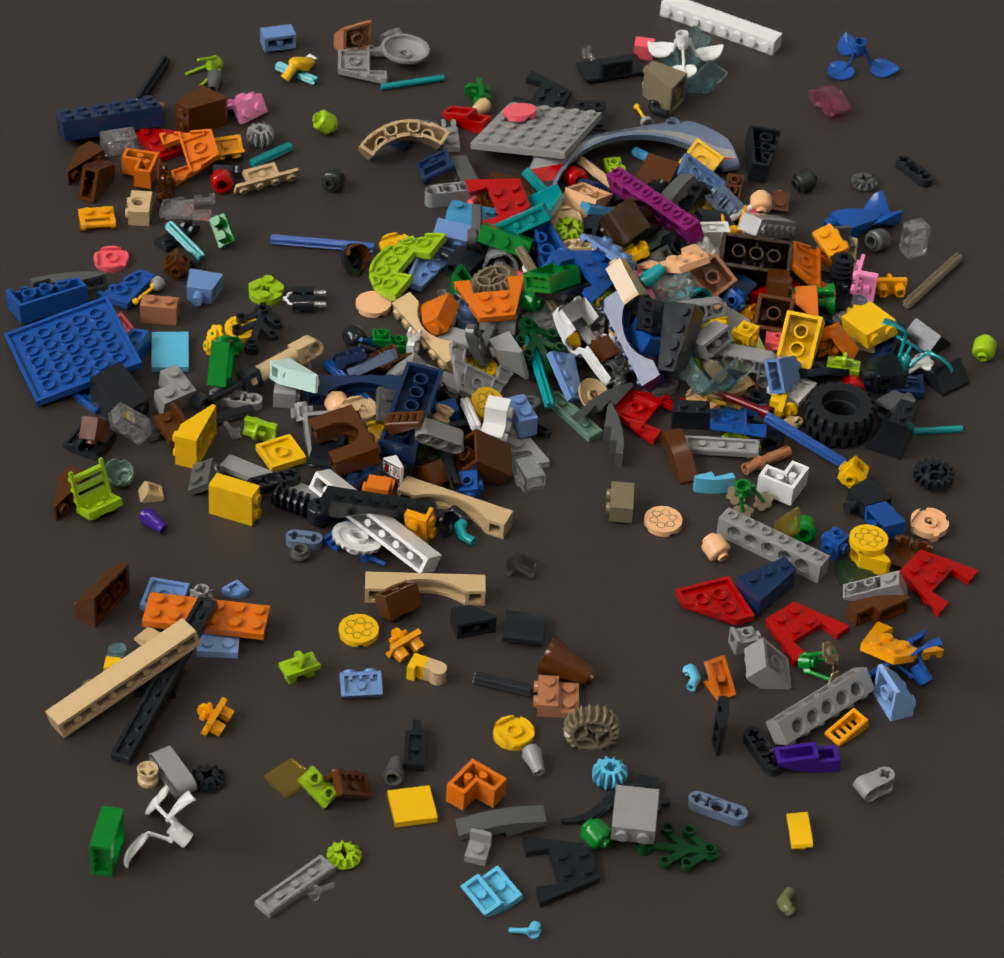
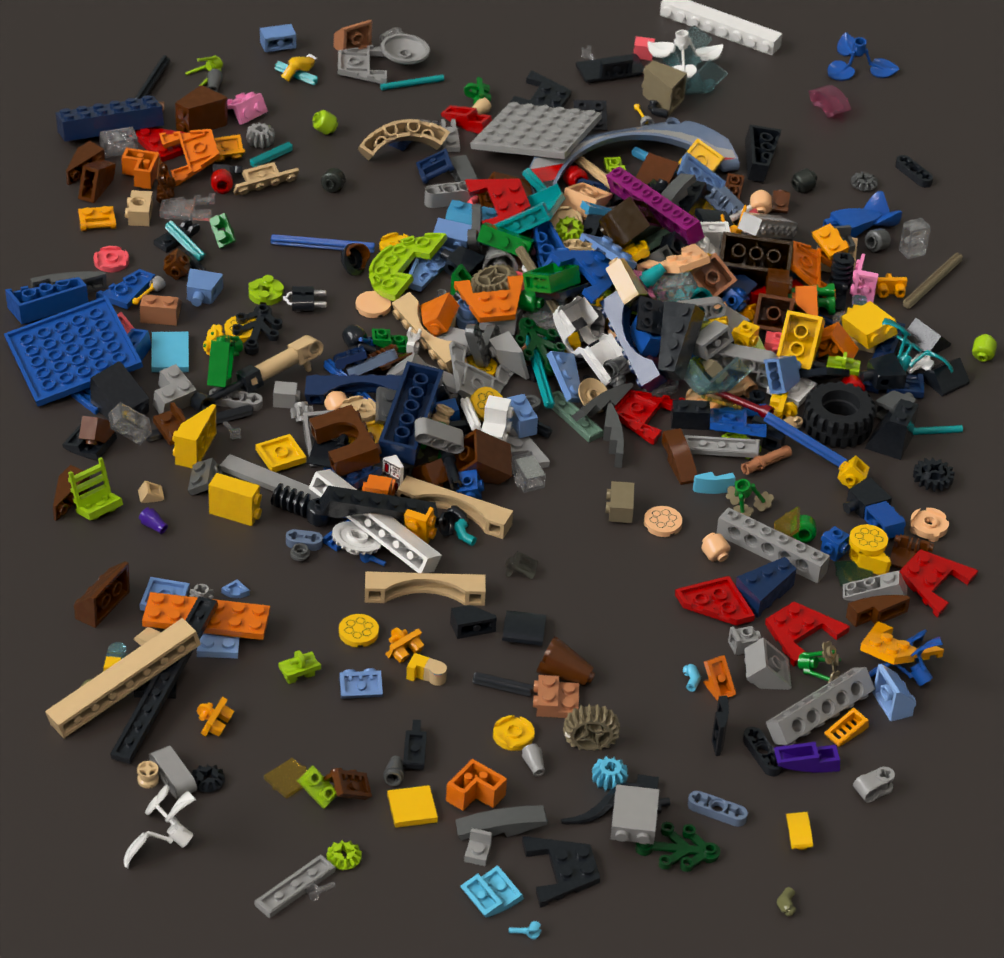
green window [89,806,125,878] -> none
sand green hair [105,458,135,487] -> none
lime hips [242,415,278,441] -> none
black beam [247,468,301,494] -> none
light aqua slope [269,358,319,393] -> none
reddish brown brick [374,580,423,621] -> none
reddish brown slope [383,410,427,435] -> none
coral tile [503,103,536,122] -> none
green head [580,818,612,850] -> none
reddish brown brick [589,334,620,365] -> none
white brick [757,460,809,506] -> none

